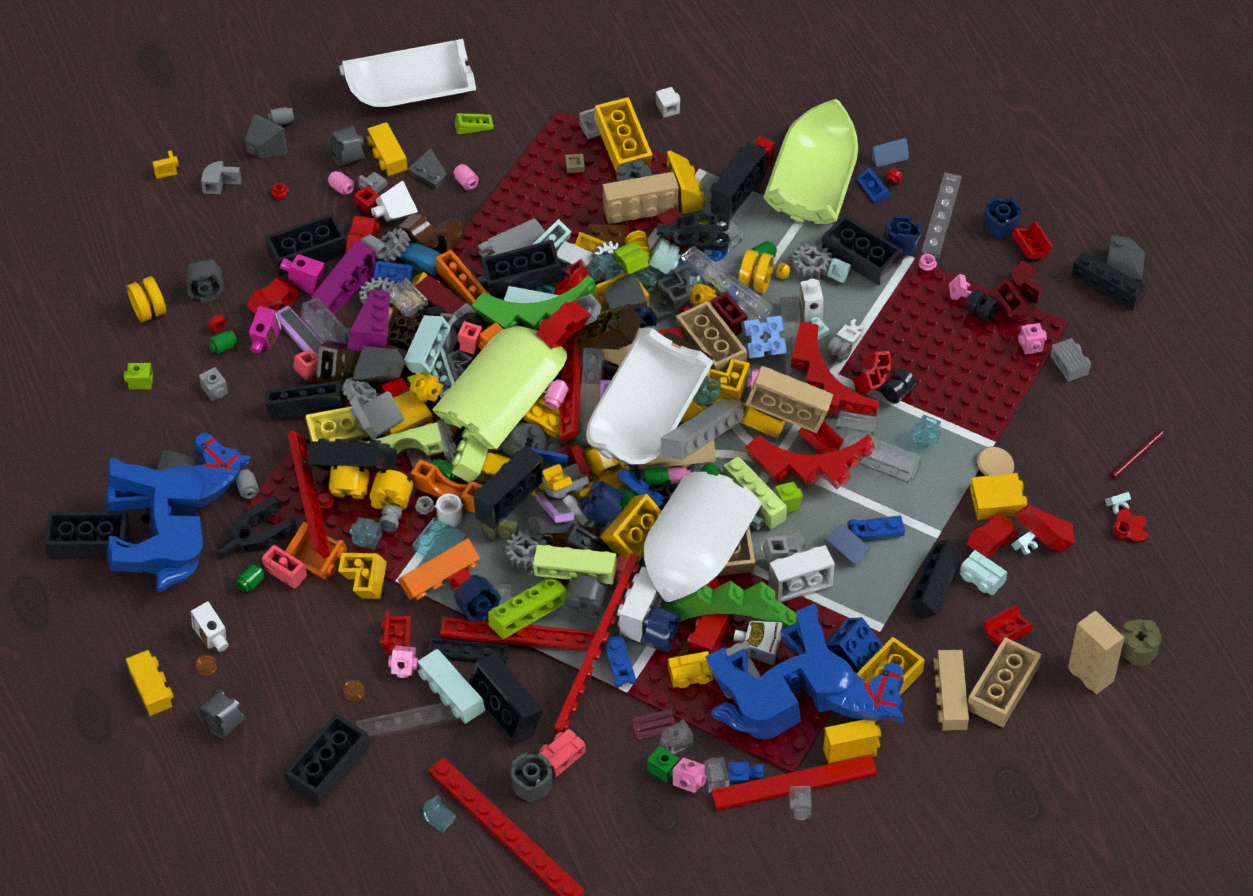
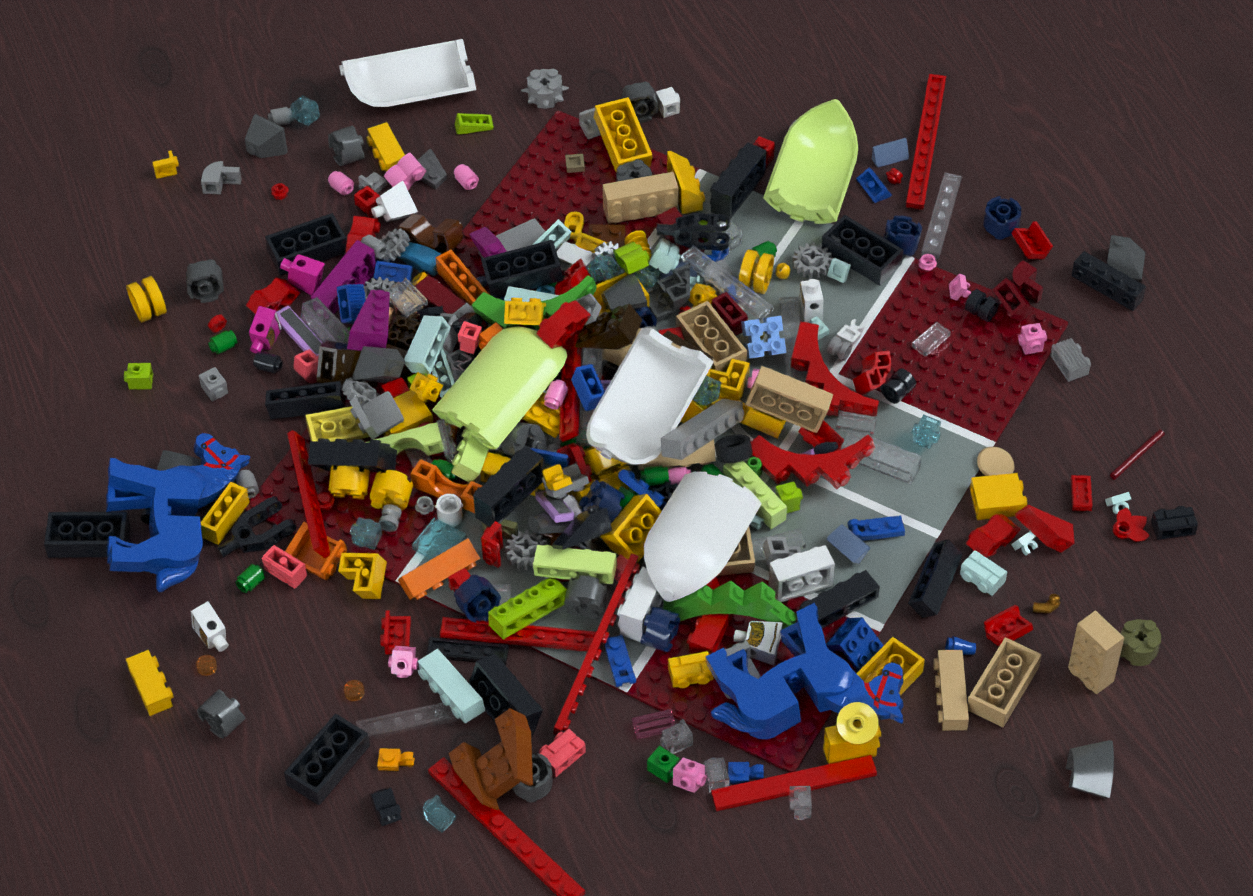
none -> yellow brick [200,482,250,545]
none -> black brick [253,351,283,374]
none -> clear light blue brick [290,95,320,126]
none -> blue brick [337,284,366,324]
none -> black brick [369,787,402,826]
none -> light orange plate [377,748,415,771]
none -> bright pink brick [384,153,426,190]
none -> dark orange wedge [449,708,533,810]
none -> magenta slope [469,227,507,258]
none -> red bracket [481,521,503,568]
none -> yellow bracket [504,298,546,325]
none -> light grey brick [521,69,569,109]
none -> black slope [552,505,612,550]
none -> yellow plate [564,212,584,241]
none -> blue brick [571,364,605,411]
none -> dark grey brick [621,81,659,123]
none -> black tyre [714,434,753,463]
none -> bright green pin [746,457,762,477]
none -> black brick [800,570,880,628]
none -> black piece [802,442,838,455]
none -> light yellow dish [836,702,878,744]
none -> red plate [906,74,946,210]
none -> clear tile [912,322,951,357]
none -> blue cone [945,636,976,655]
none -> pearl gold arm [1033,594,1061,614]
none -> dark grey slope [1066,740,1114,798]
none -> red plate [1070,475,1092,511]
none -> black brick [1151,506,1198,540]

